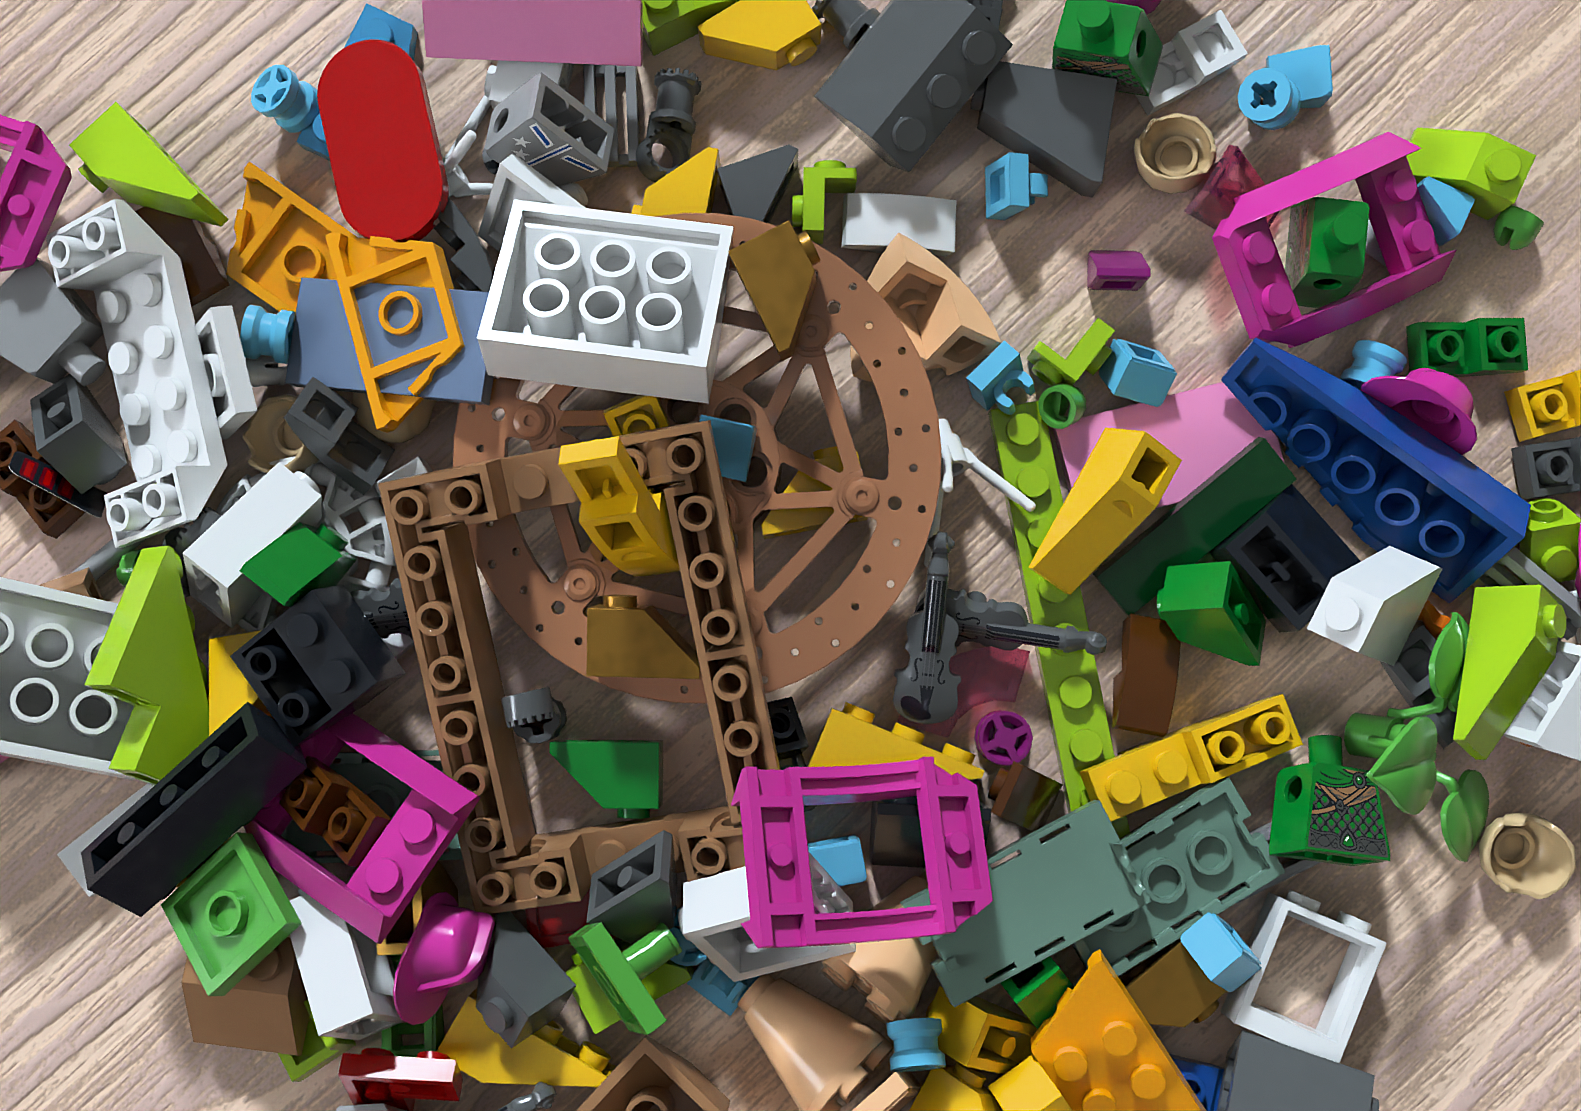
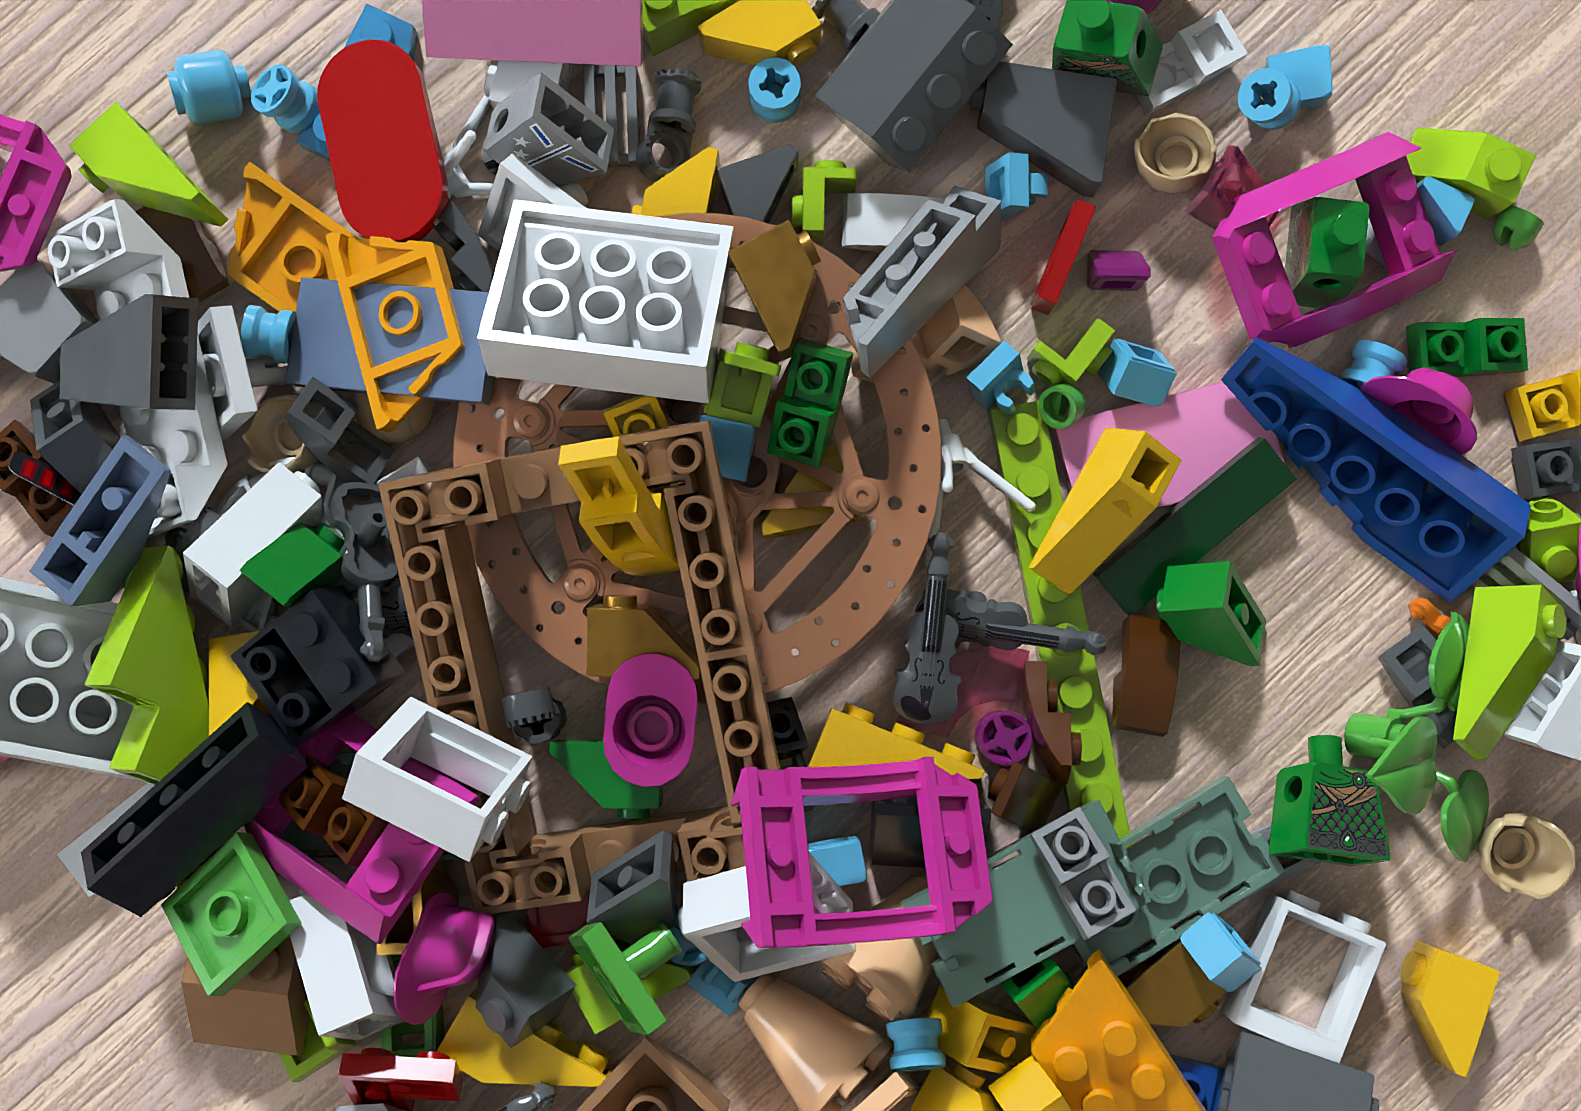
yellow slope [1079,694,1303,822] -> none
black slope [1209,484,1361,633] -> none
white slope [1307,546,1442,666] -> none
none -> sand blue slope [29,435,171,607]
none -> dark grey slope [59,294,199,410]
none -> medium azure head [167,49,251,125]
none -> dark grey piece [330,482,398,662]
none -> white window [342,697,533,862]
none -> dark pink piece [603,653,698,787]
none -> lime bracket [704,341,782,428]
none -> medium azure wheel [748,57,801,123]
none -> green slope [766,338,854,468]
none -> light grey wedge [843,186,1001,377]
none -> reddish brown slope [1021,661,1082,784]
none -> red tile [1030,199,1096,315]
none -> light grey slope [1030,806,1136,941]
none -> yellow slope [1401,940,1501,1078]

